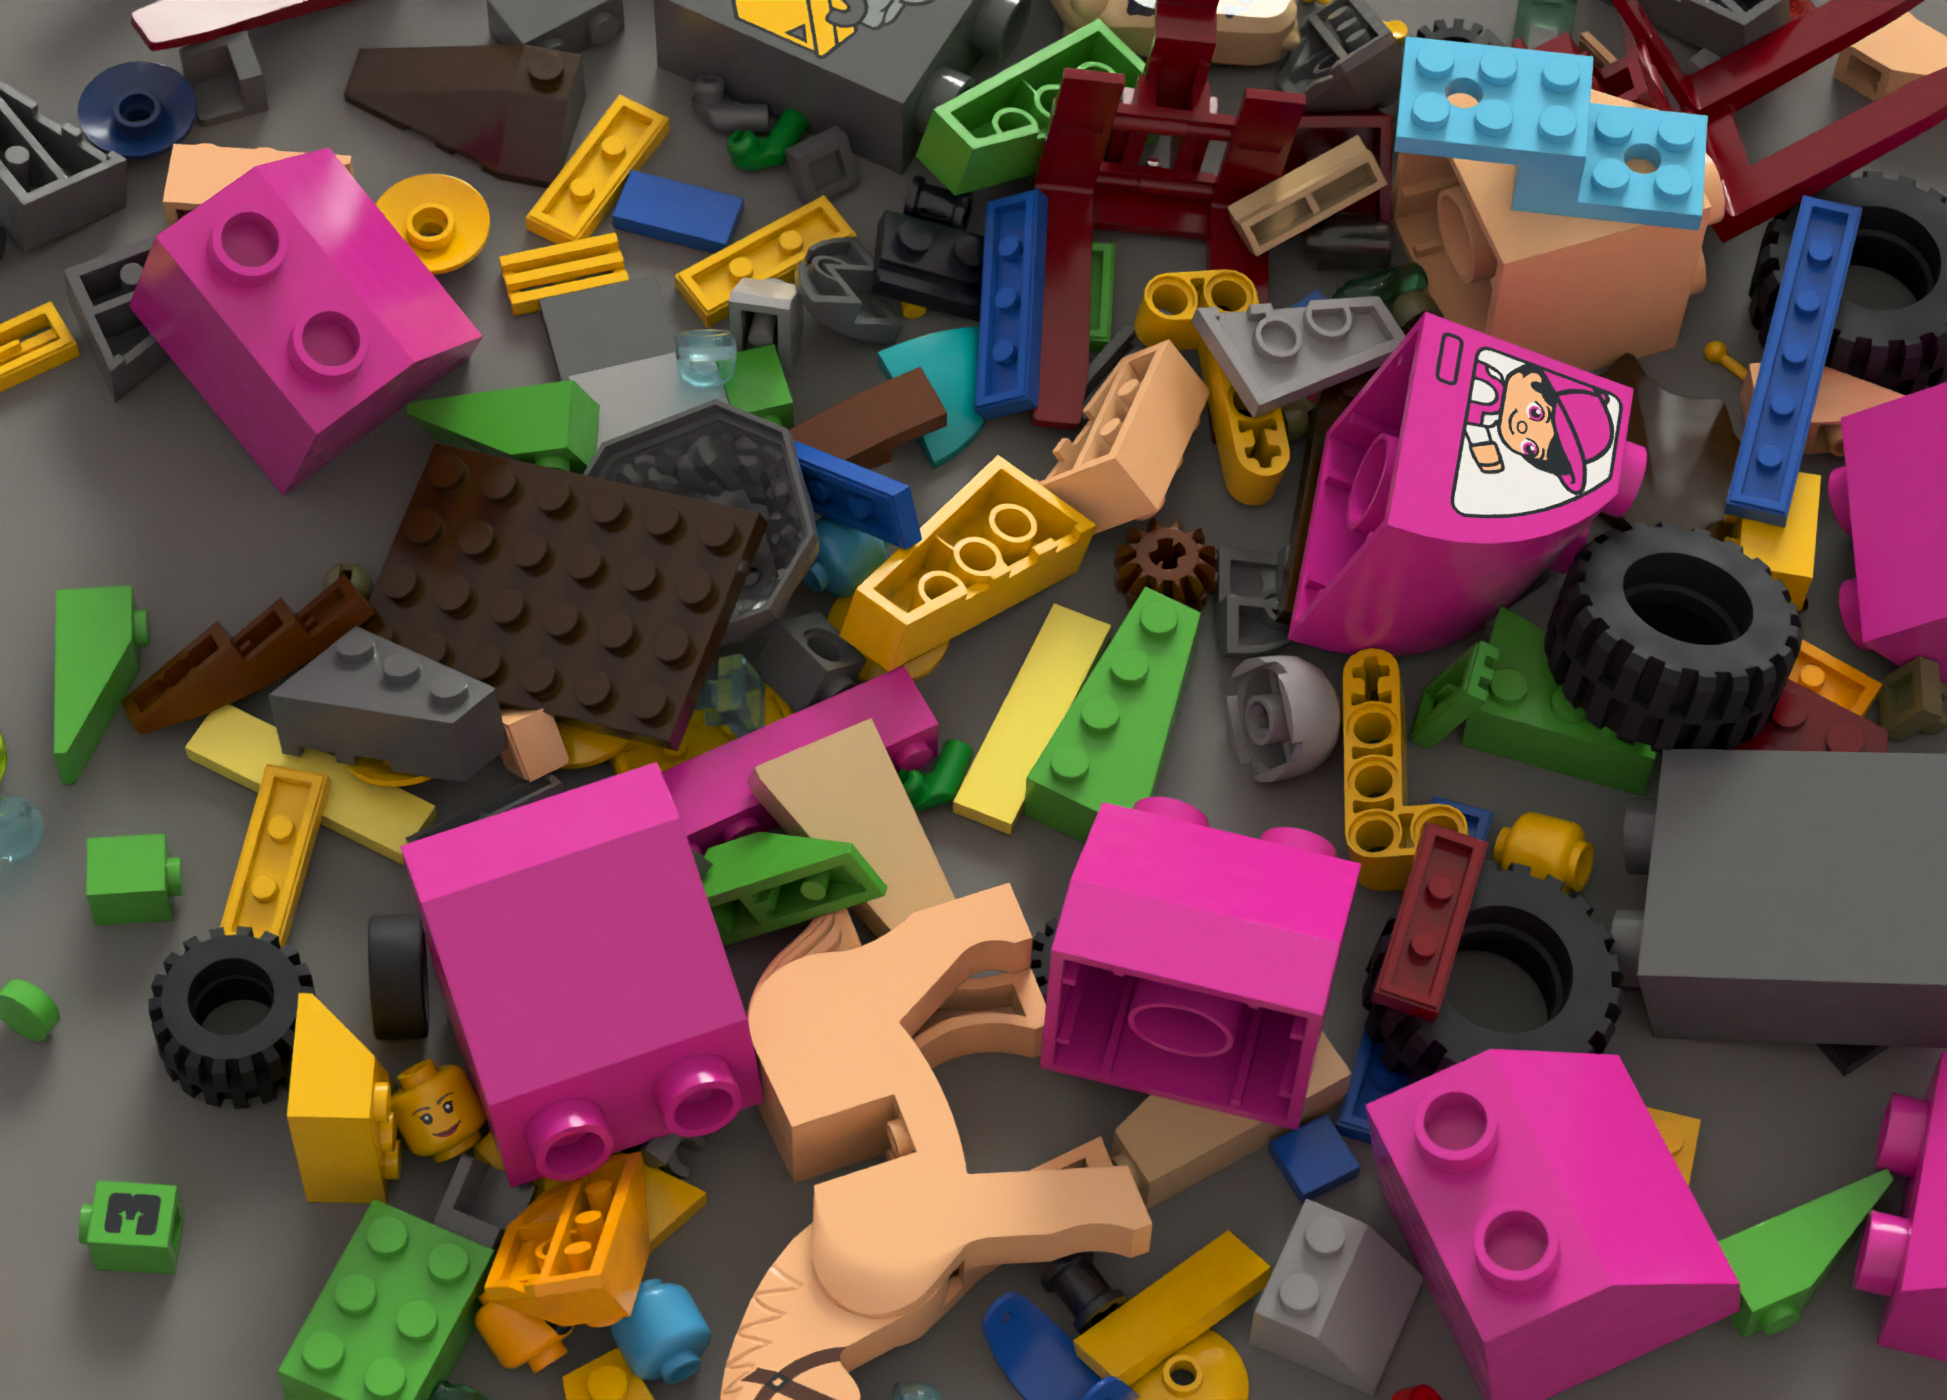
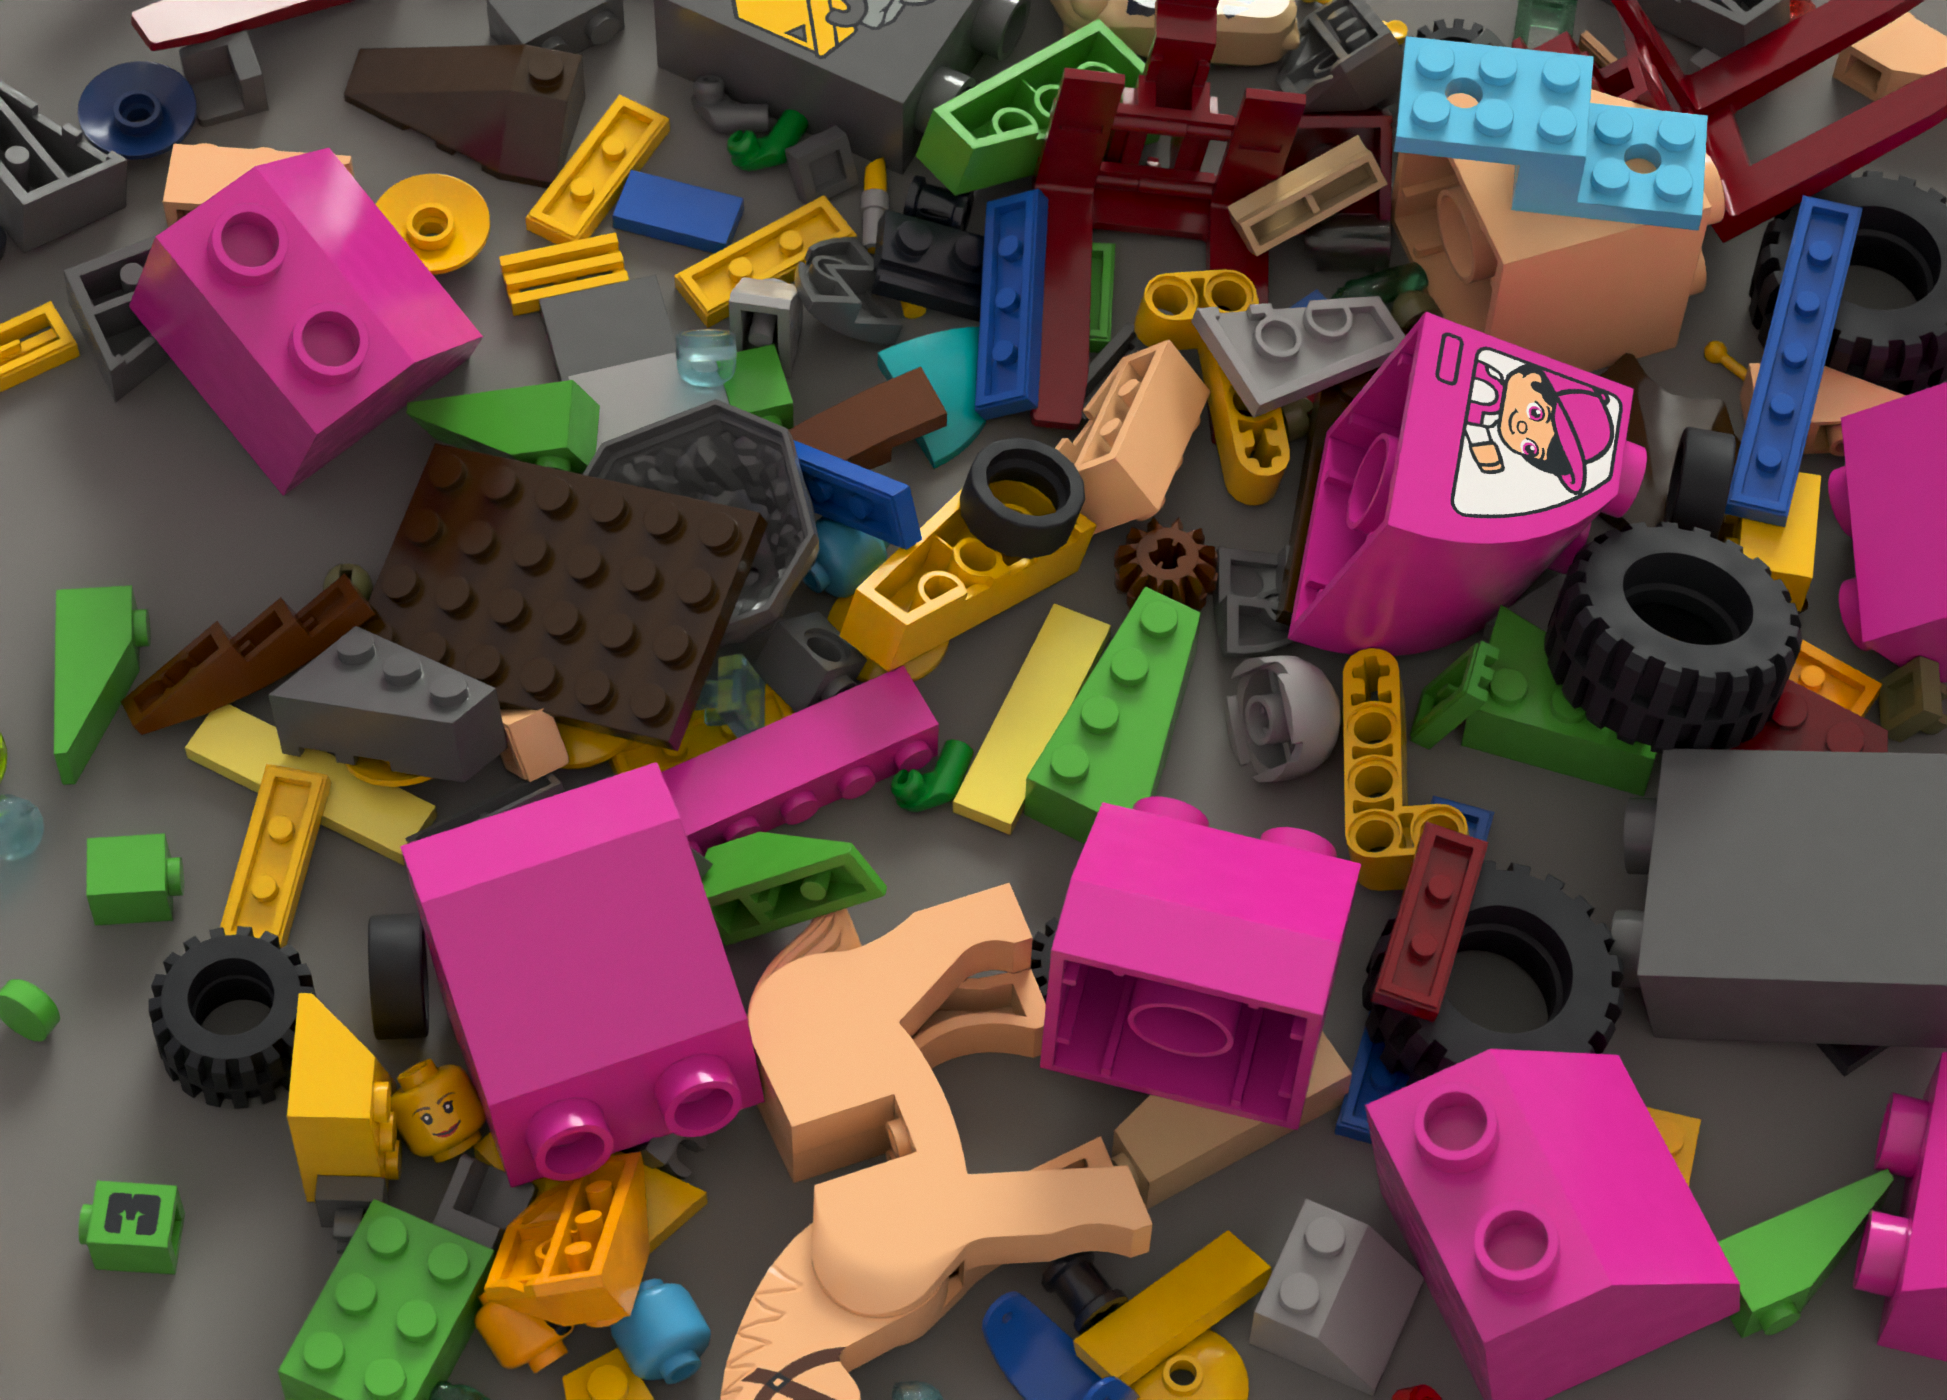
tan slope [747,718,956,939] -> none
blue tile [1268,1114,1361,1205] -> none
yellow head [1494,812,1594,896] -> none
none -> dark grey tile [315,1175,390,1254]
none -> light grey piece [860,157,890,257]
none -> black tyre [960,437,1085,559]
none -> black tyre [1664,427,1736,539]

